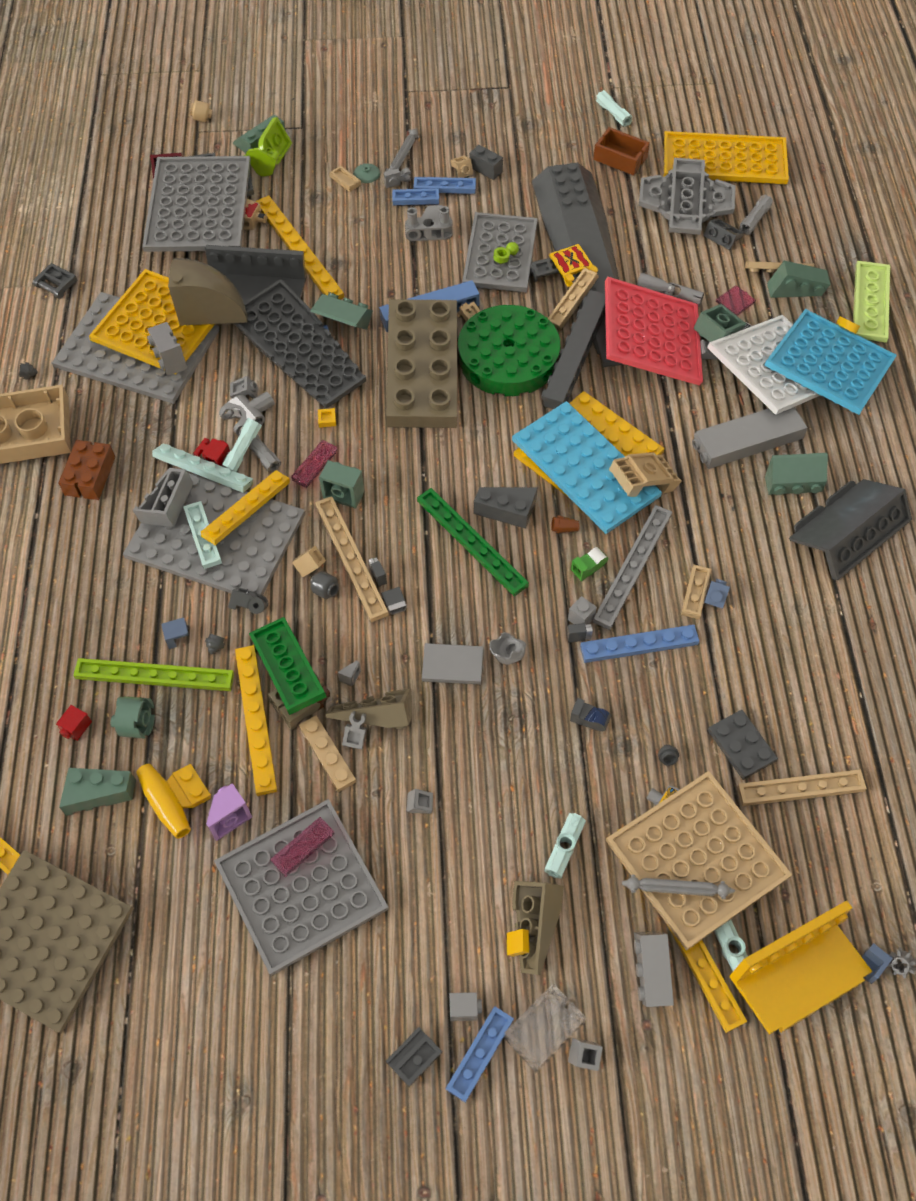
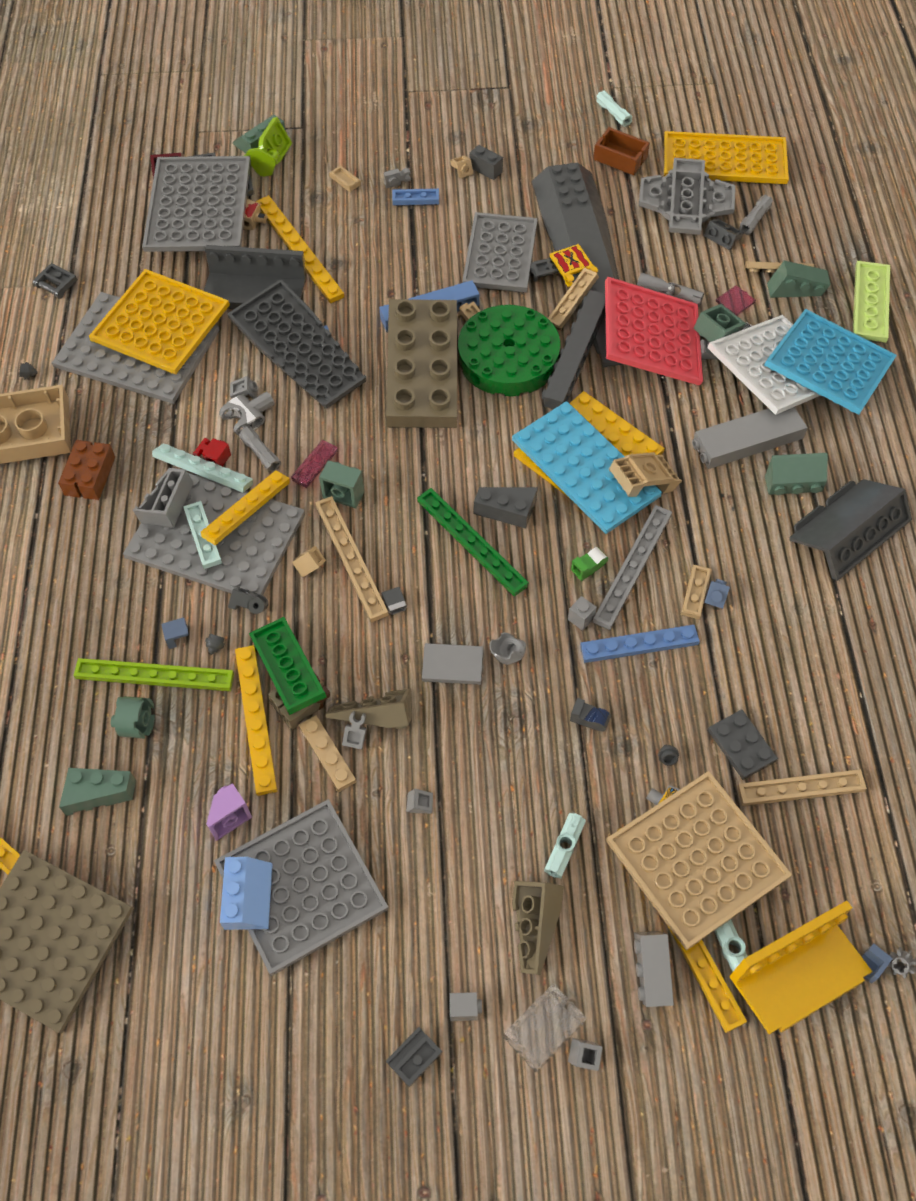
red brick [56,705,92,741] -> none
yellow plate [136,764,211,839] -> none
light grey wedge [147,322,187,376] -> none
dark tan brick [168,258,248,326] -> none
tan head [190,100,212,123] -> none
light aqua axle [222,418,262,472] -> none
clear pink plate [270,817,335,877] -> none
dark grey head [310,571,339,599] -> none
sand green slope [311,292,373,330] -> none
yellow tile [318,408,336,428] -> none
light grey slope [338,660,361,686] -> none
sand green piece [353,163,380,183] -> none
dark grey piece [368,558,387,587] -> none
light grey wheel [385,128,419,171] -> none
light grey piece [405,205,453,241] -> none
medium blue plate [414,177,476,194] -> none
medium blue plate [445,1006,514,1103] -> none
lime plate [493,242,519,264] -> none
yellow tile [507,929,529,957] -> none
dark orange cone [551,515,579,534] -> none
dark grey piece [566,623,593,643] -> none
light grey wheel [622,875,735,900] -> none
yellow beam [835,316,860,334] -> none
none -> light blue slope [220,857,273,930]

